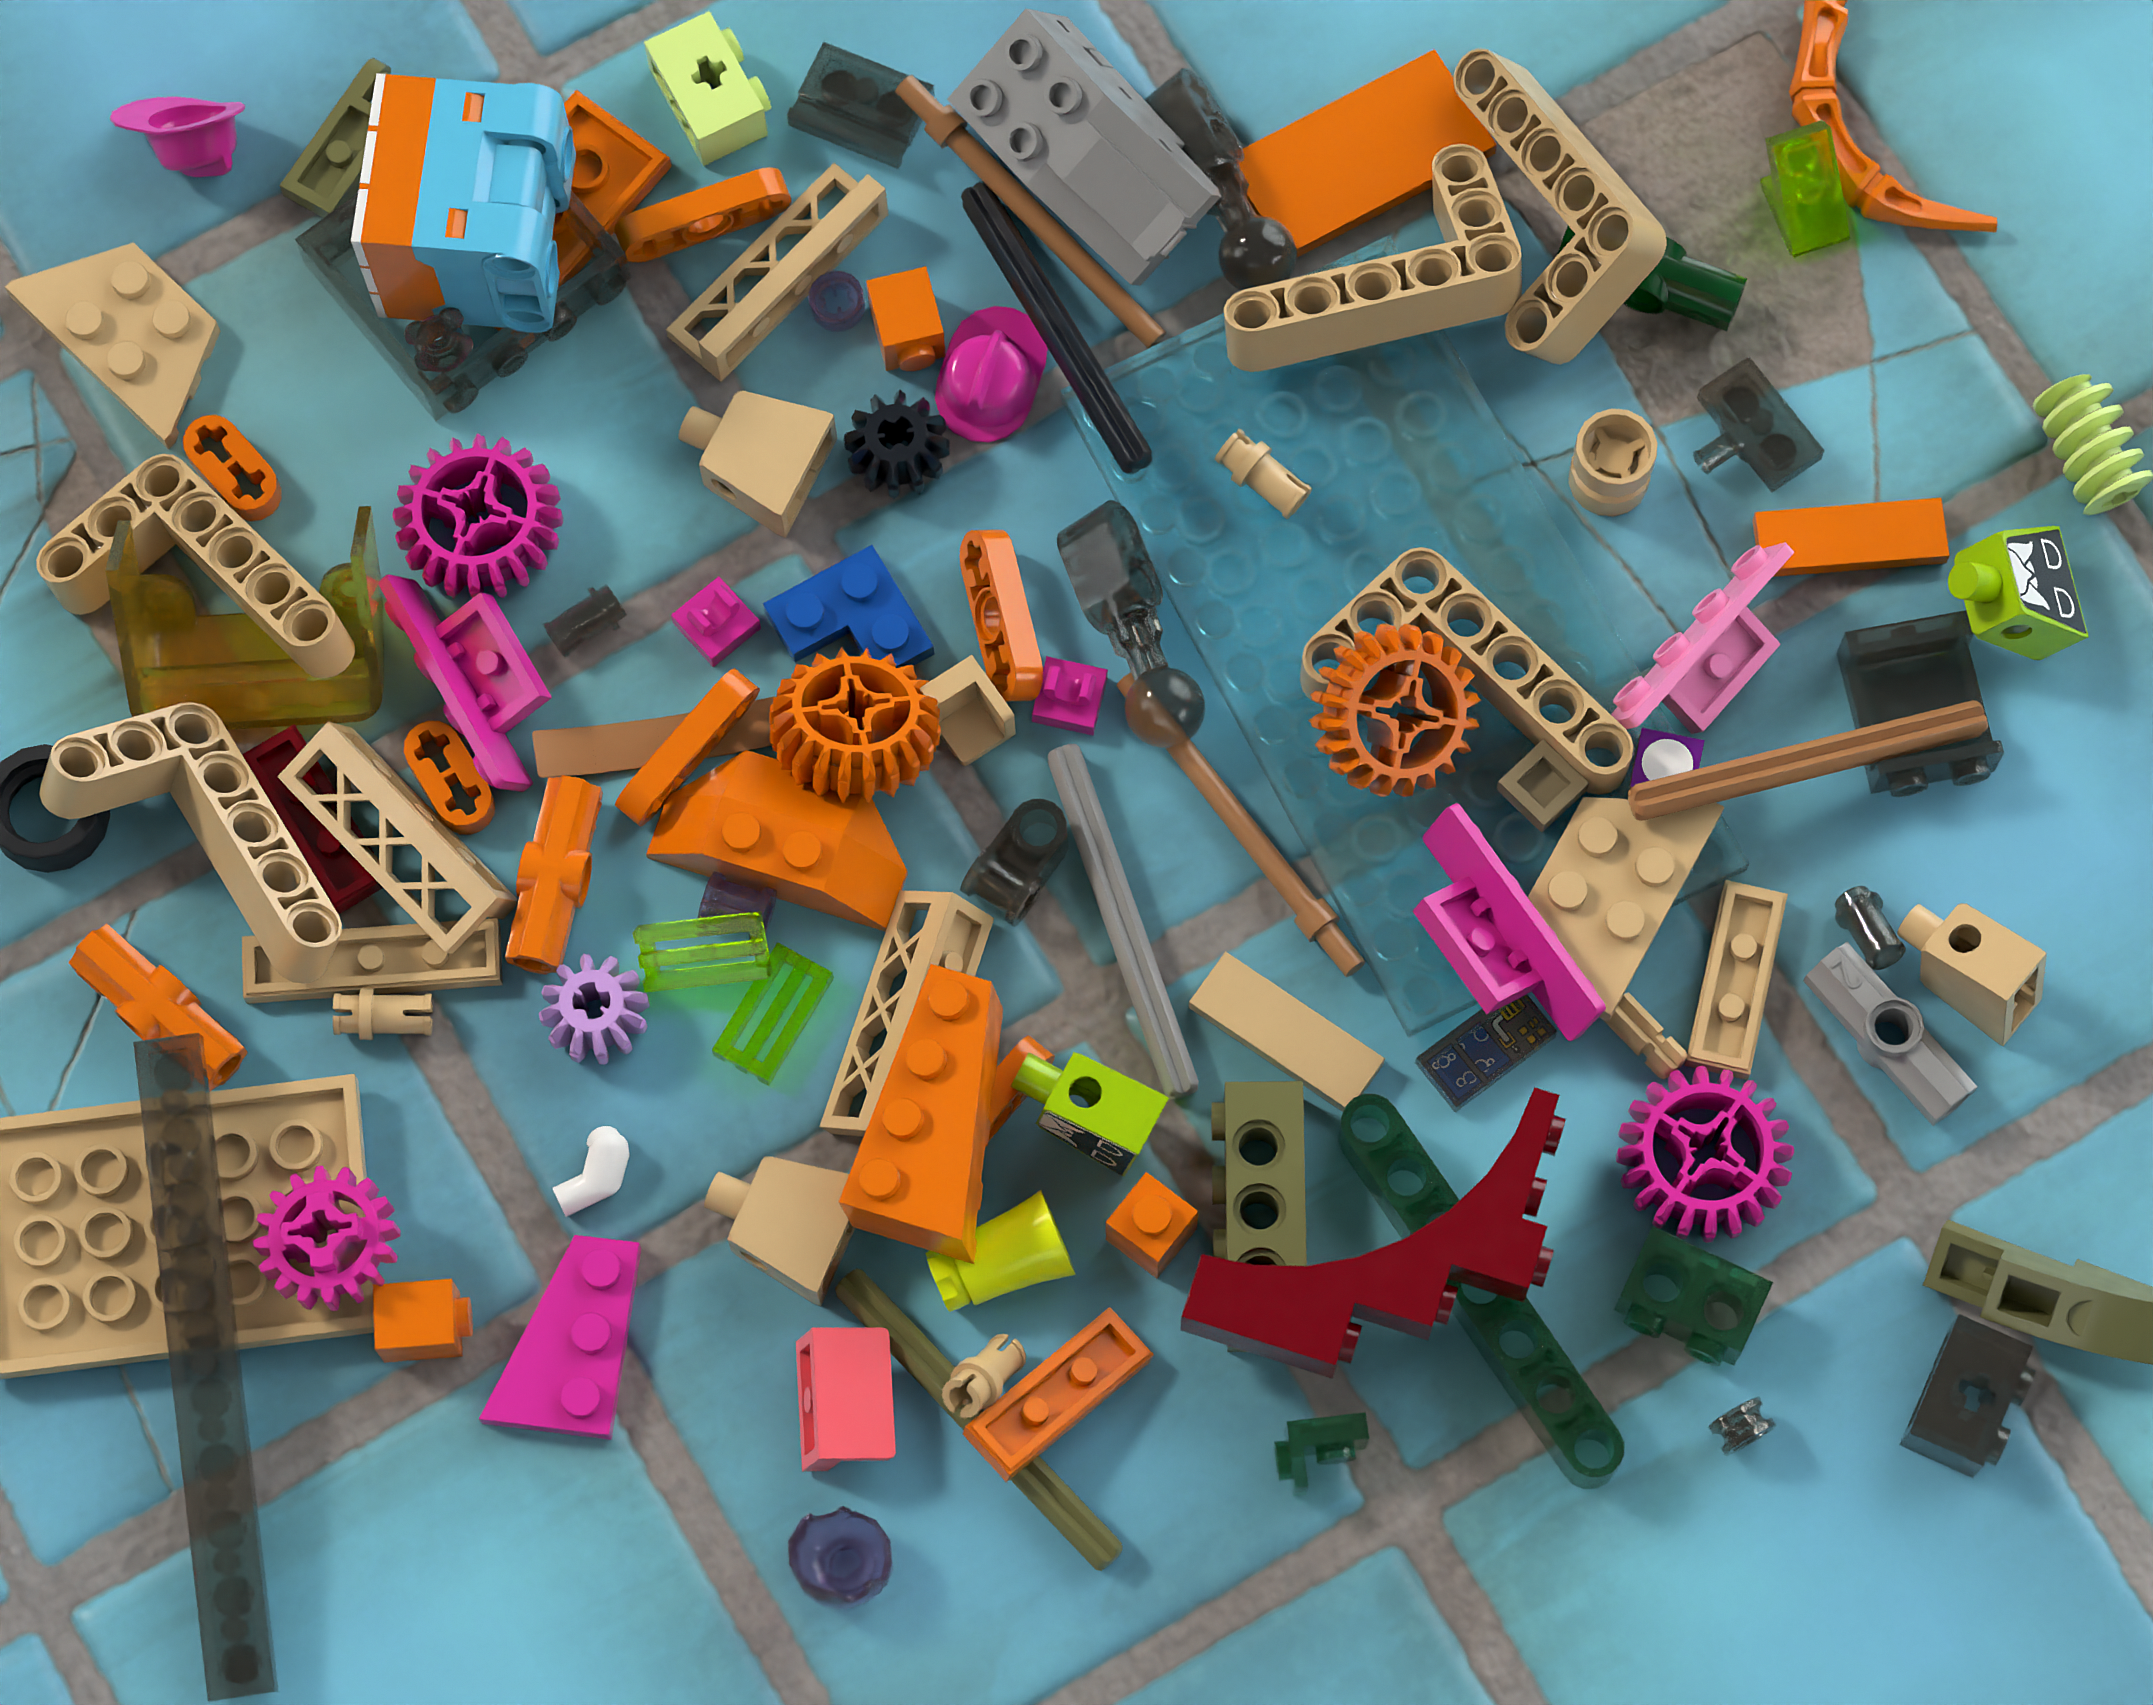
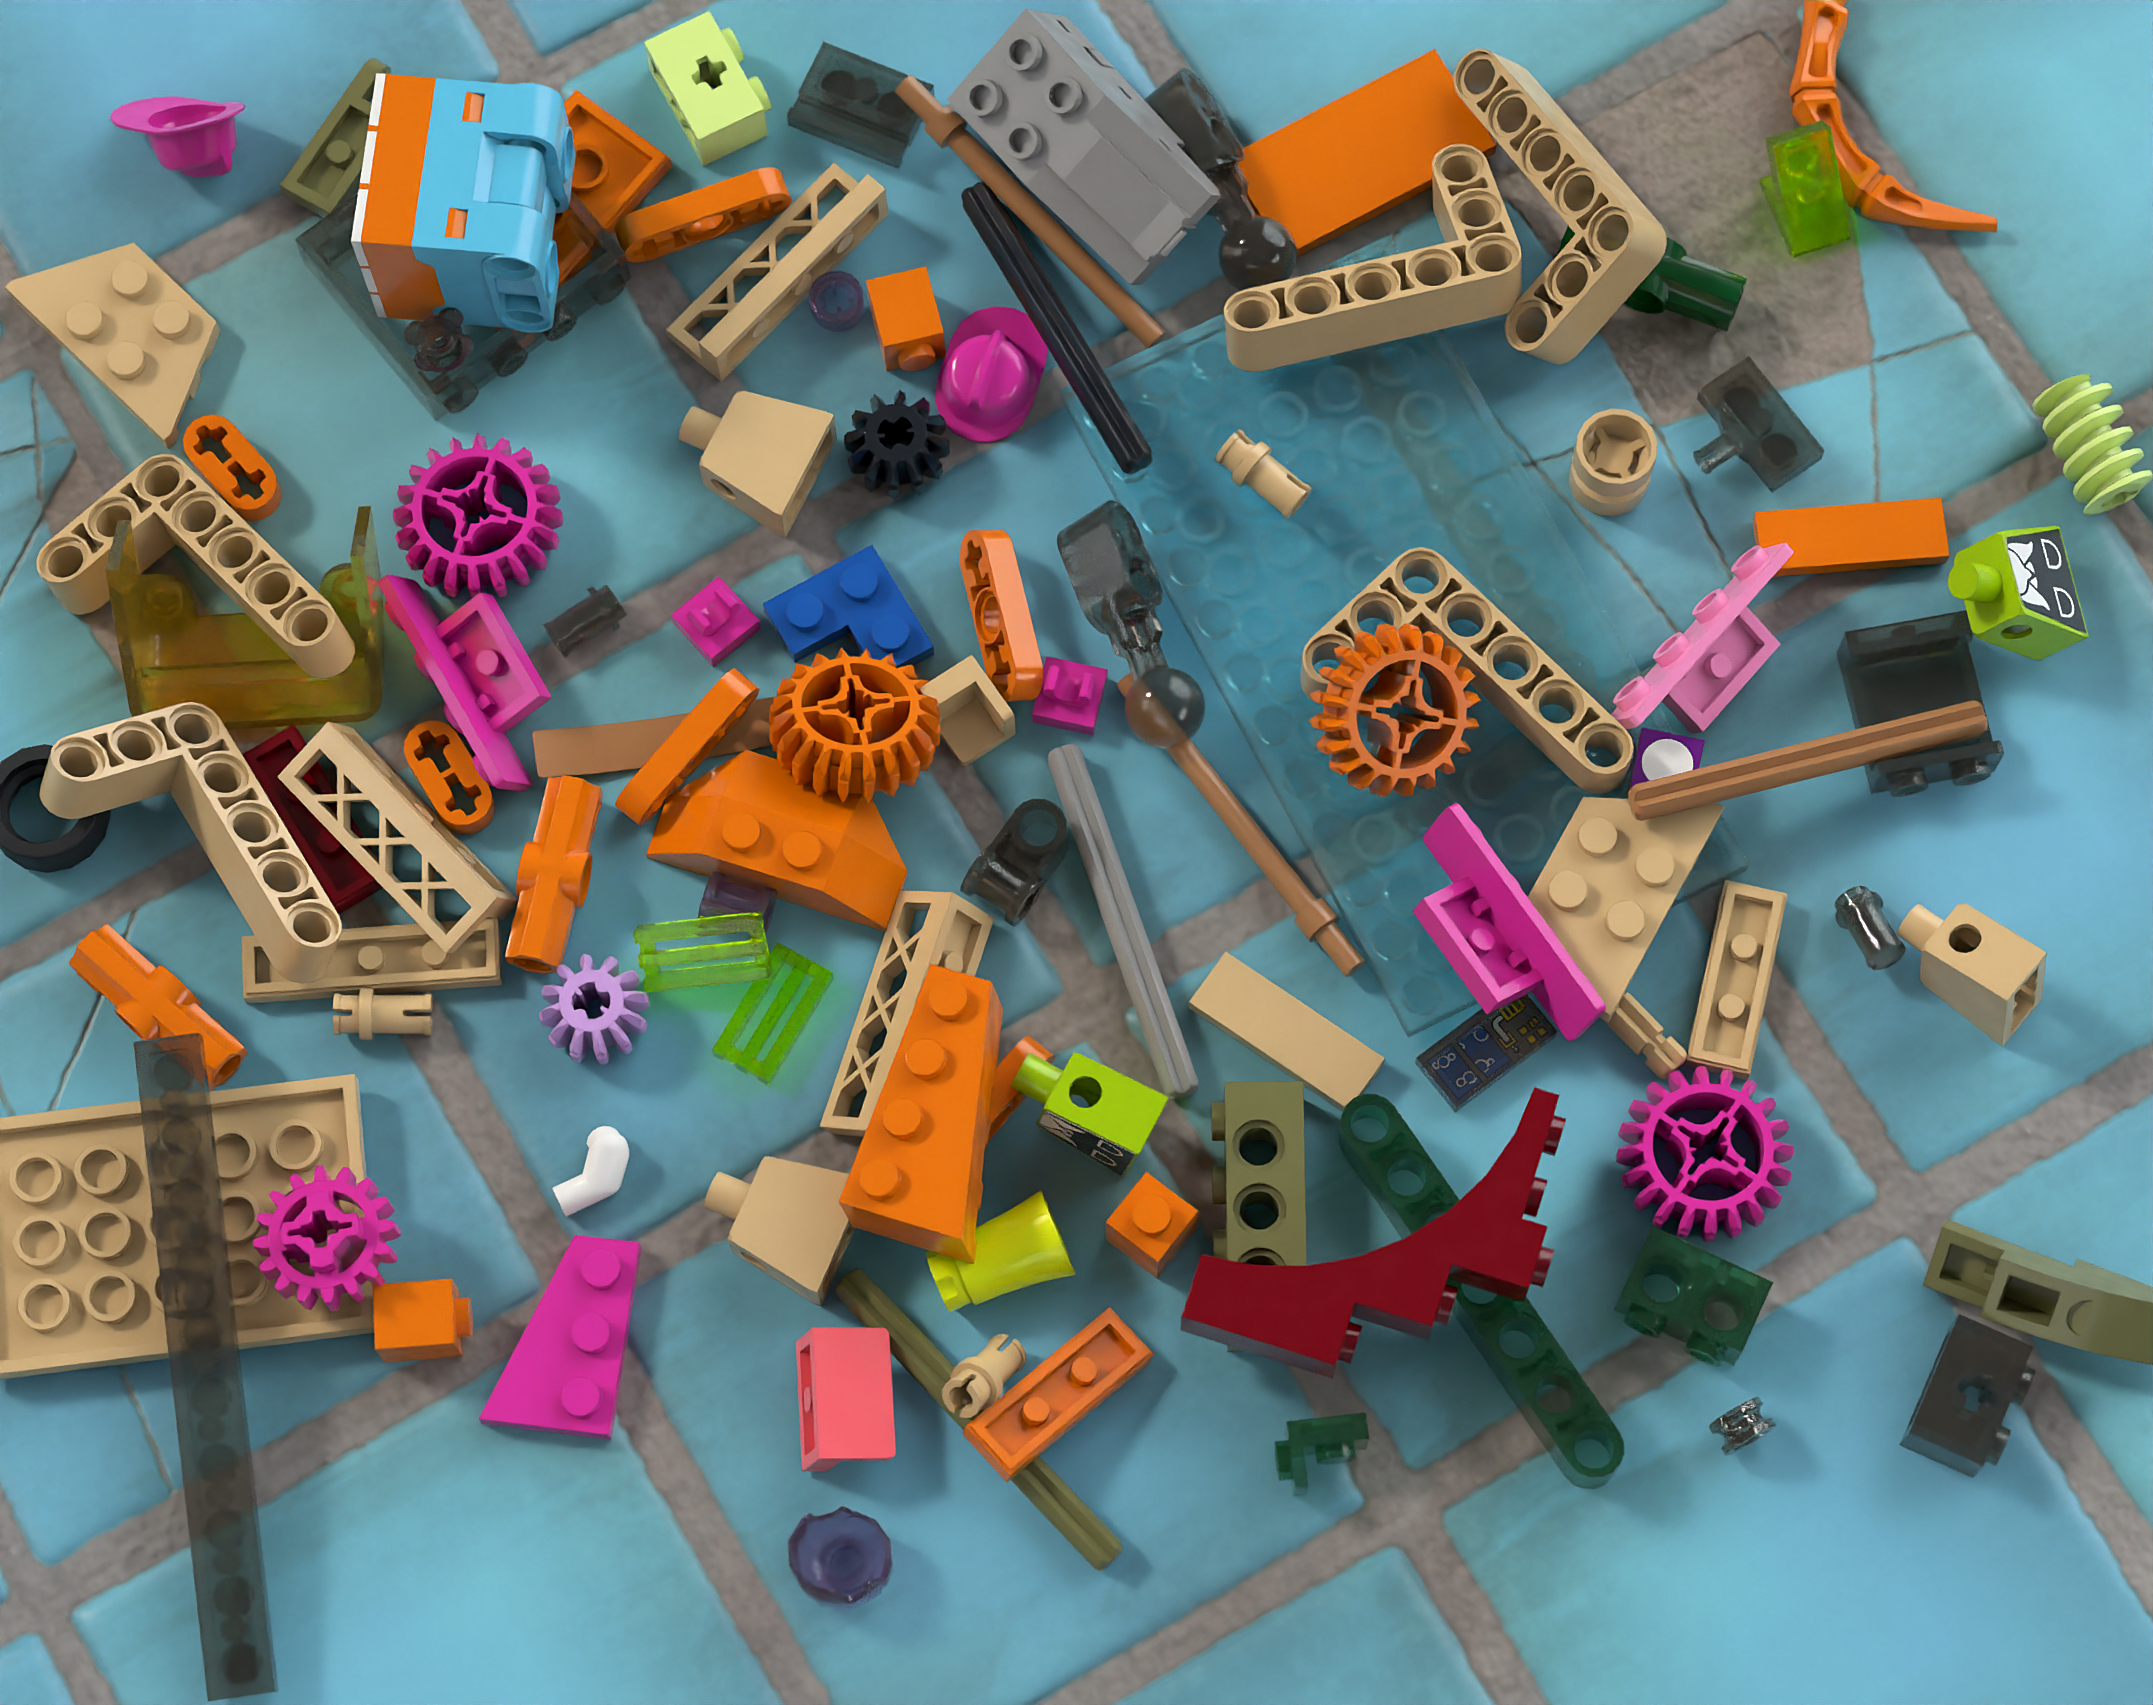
dark tan plate [1497,739,1589,833] -> none
light grey piece [1803,942,1977,1126] -> none

